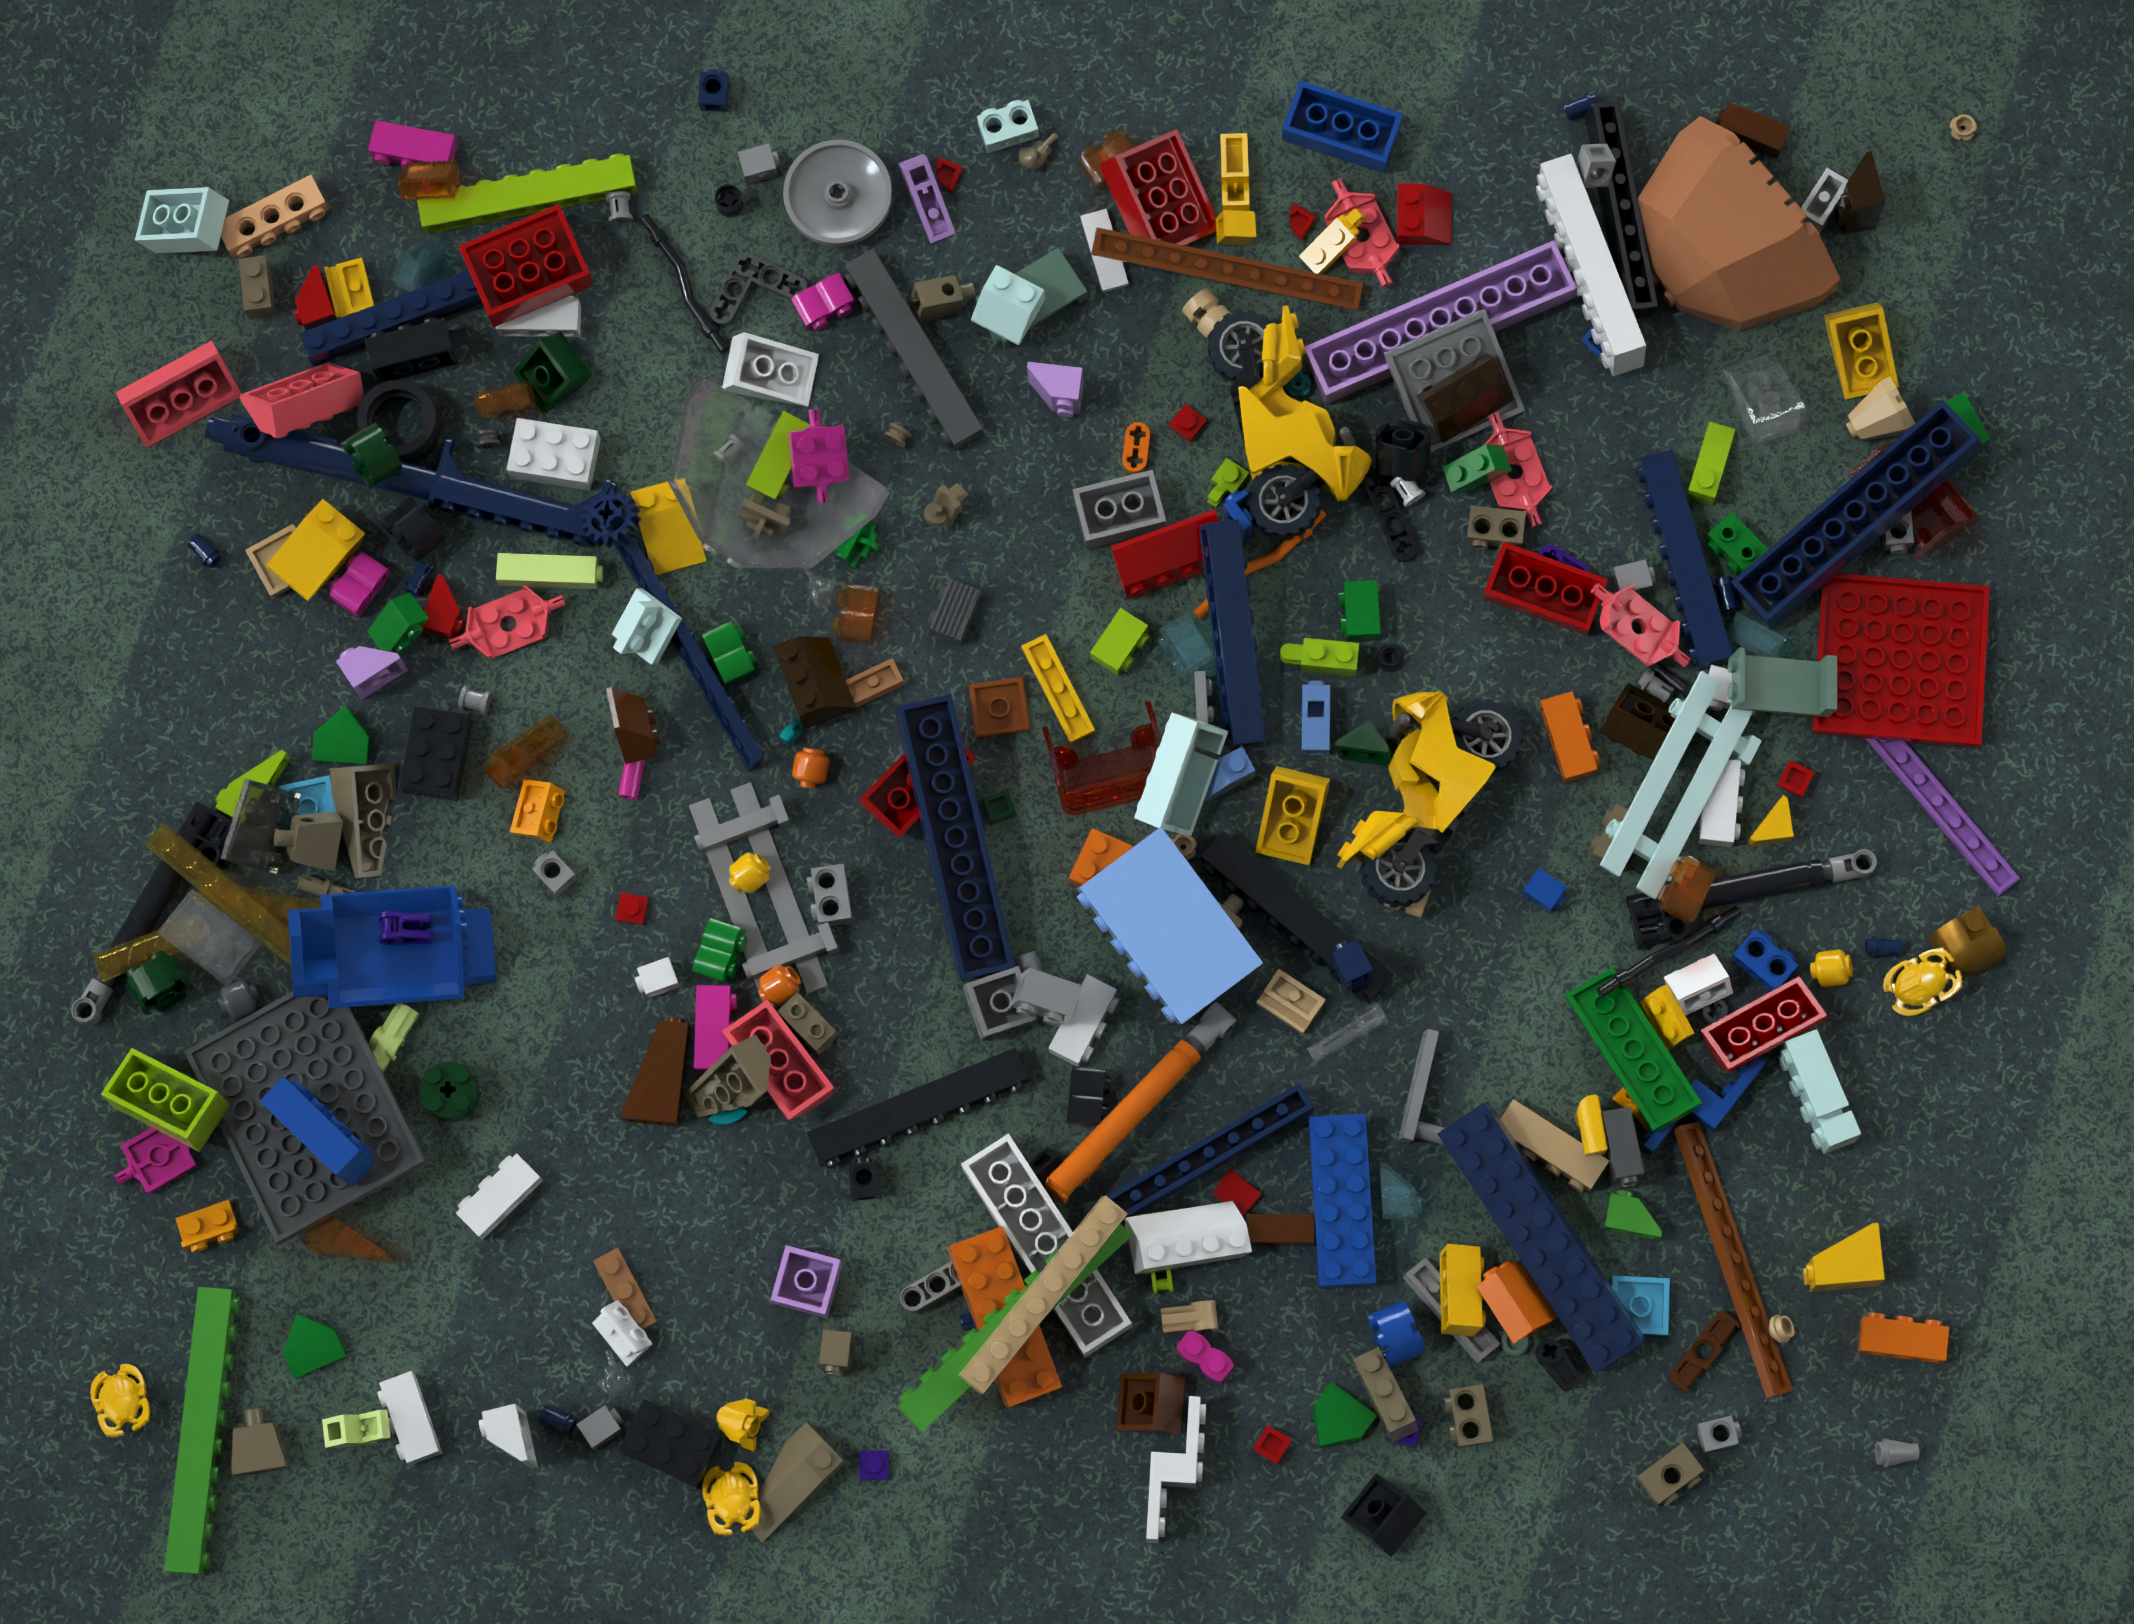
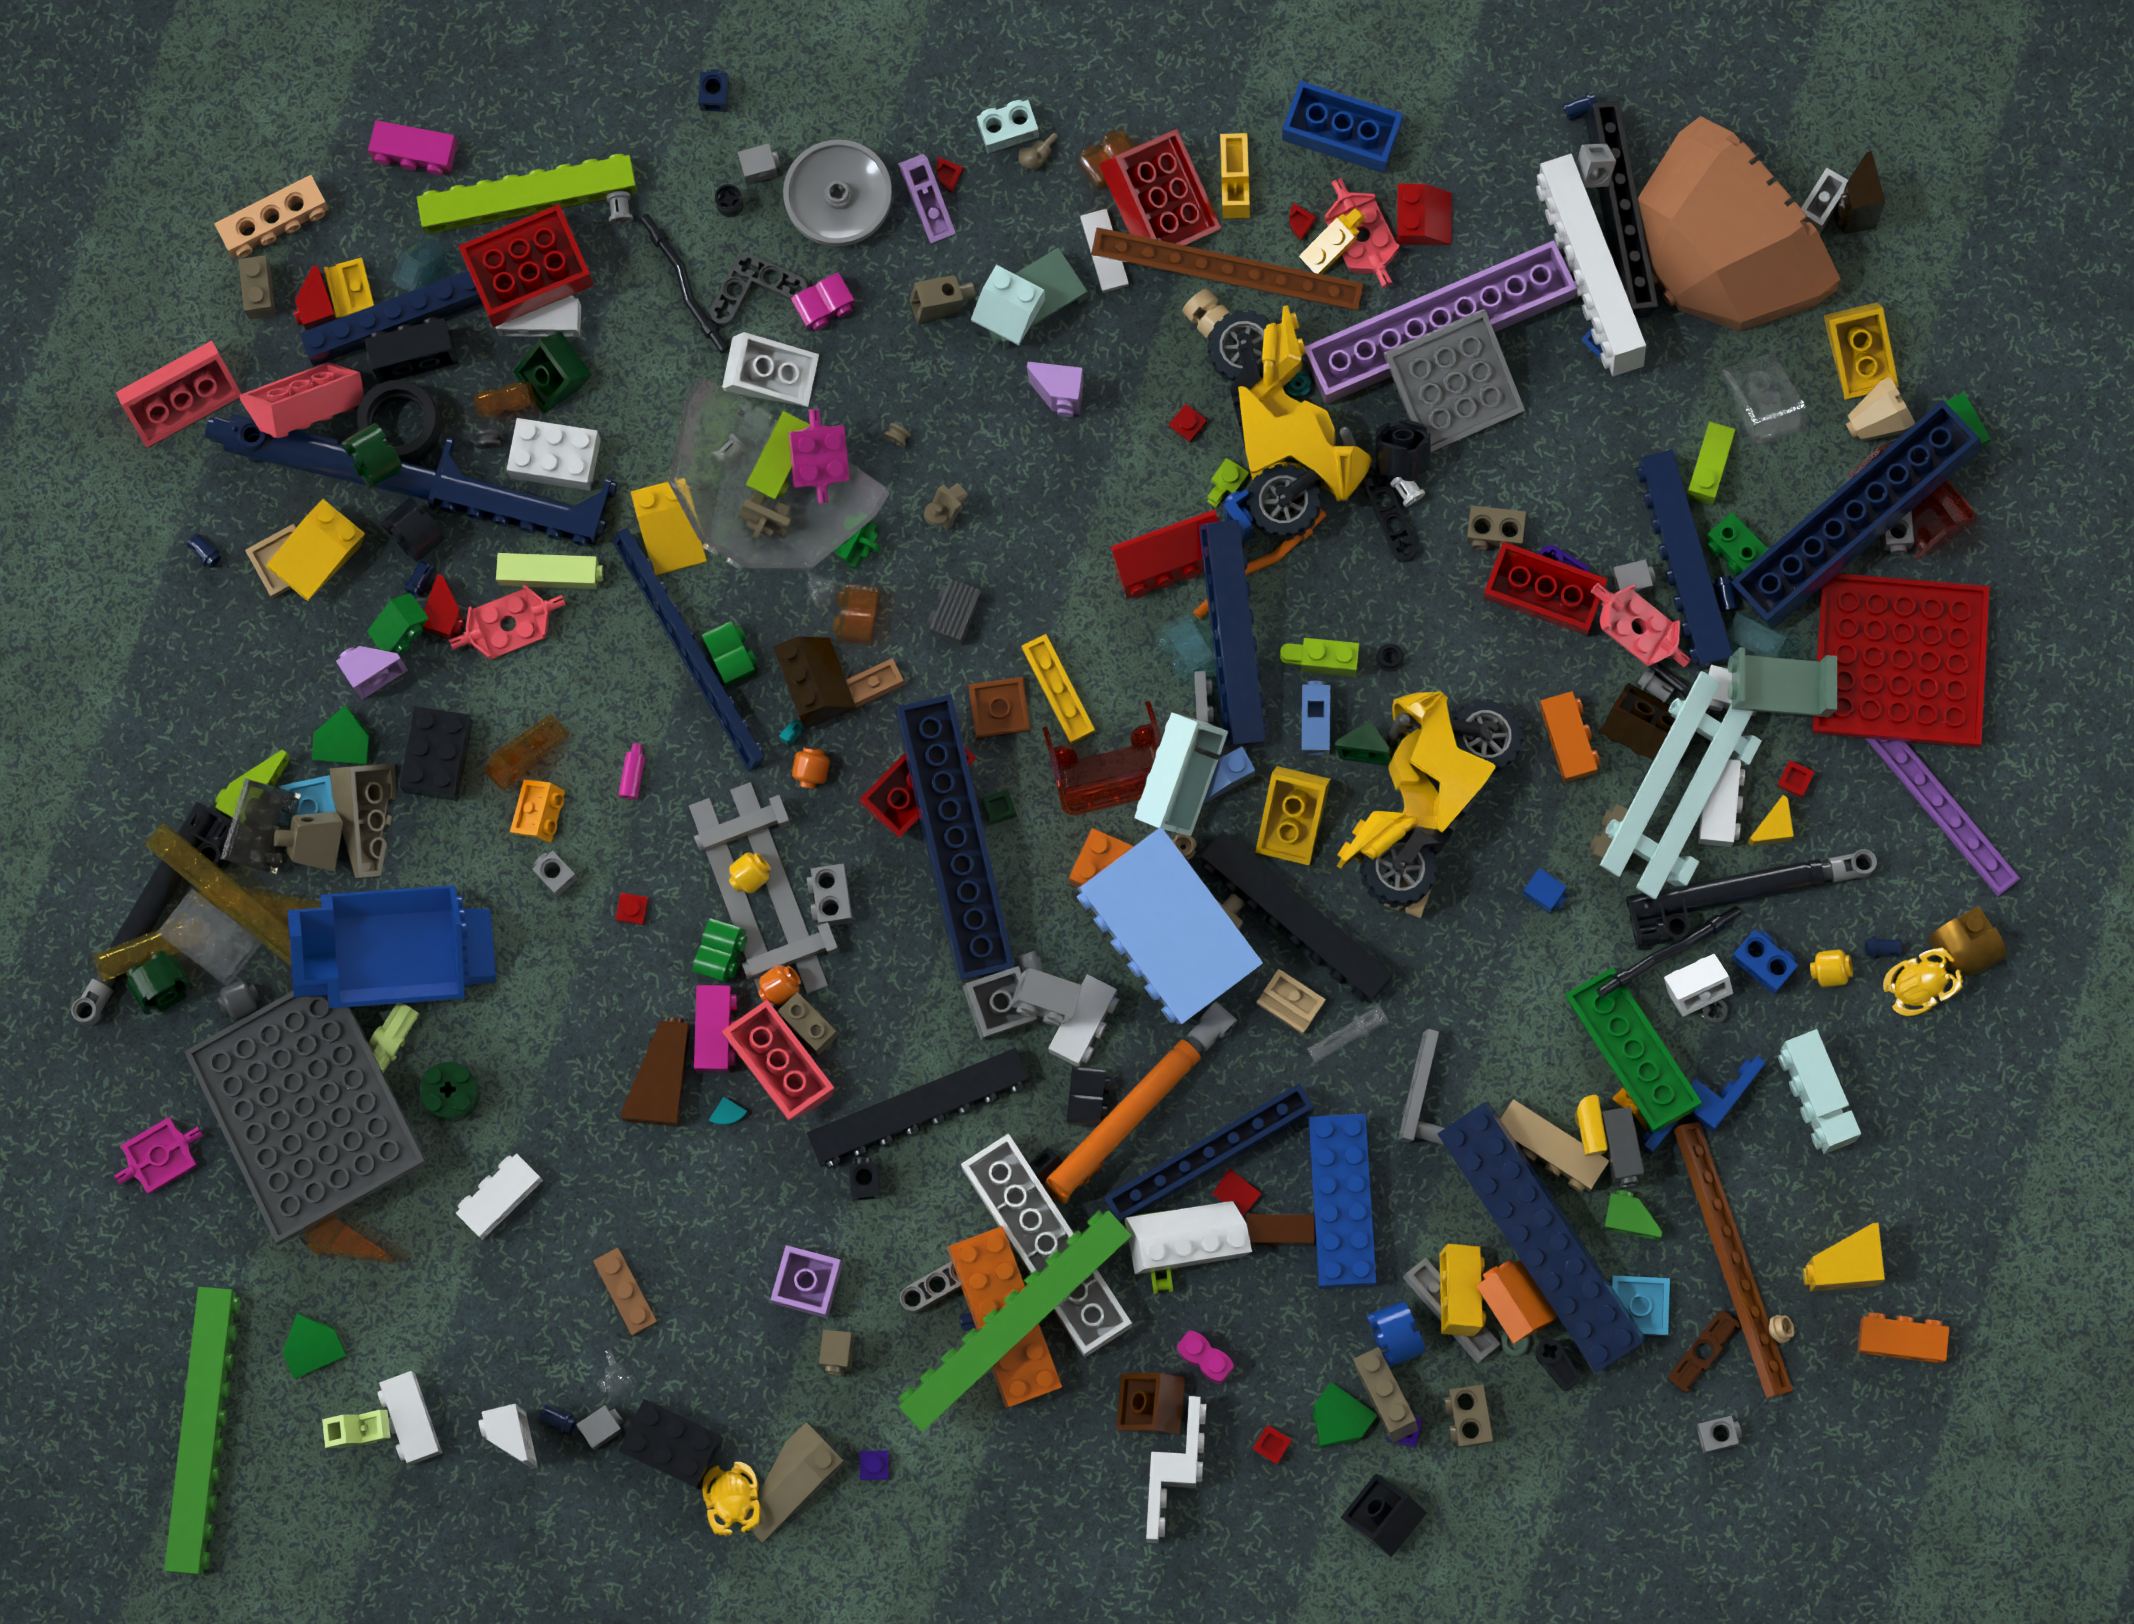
yellow shield [90,1364,150,1437] -> none
lime brick [101,1048,230,1152] -> none
light aqua brick [135,187,229,253] -> none
light orange bracket [175,1199,240,1253] -> none
dark tan torso [231,1408,290,1477] -> none
blue brick [260,1076,376,1187] -> none
dark tan pin [297,873,356,900] -> none
dark pink brick [329,551,391,618] -> none
dark purple piece [379,911,432,945] -> none
clear orange brick [397,160,462,200] -> none
light grey bush [458,685,492,716] -> none
dark blue gear [580,489,641,548] -> none
white bracket [592,1300,652,1367] -> none
reddish brown slope [606,687,661,764] -> none
light aqua bracket [612,588,682,665] -> none
white brick [635,957,680,998] -> none
dark tan wedge [683,1034,771,1118] -> none
yellow brick [716,1398,770,1451] -> none
dark grey brick [844,249,984,451] -> none
tan brick [958,1195,1128,1394] -> none
light grey brick [1072,470,1166,549] -> none
lime brick [1090,608,1150,676] -> none
orange beam [1122,422,1150,474] -> none
tan piece [1161,1300,1219,1334] -> none
yellow panel [1216,210,1256,245] -> none
dark blue brick [1331,939,1373,992] -> none
green brick [1338,580,1380,641] -> none
clear light blue slope [1379,1162,1422,1223] -> none
dark brown slope [1416,353,1514,443] -> none
green brick [1442,444,1512,493] -> none
coral plate [1484,412,1552,528] -> none
dark tan brick [1636,1443,1704,1507] -> none
yellow plate [1638,984,1694,1051] -> none
clear orange brick [1658,856,1716,923] -> none
red slope [1701,976,1828,1072] -> none
reddish brown brick [1715,102,1790,158] -> none
light grey cone [1875,1439,1919,1467] -> none
tan plate [1950,114,1977,141] -> none

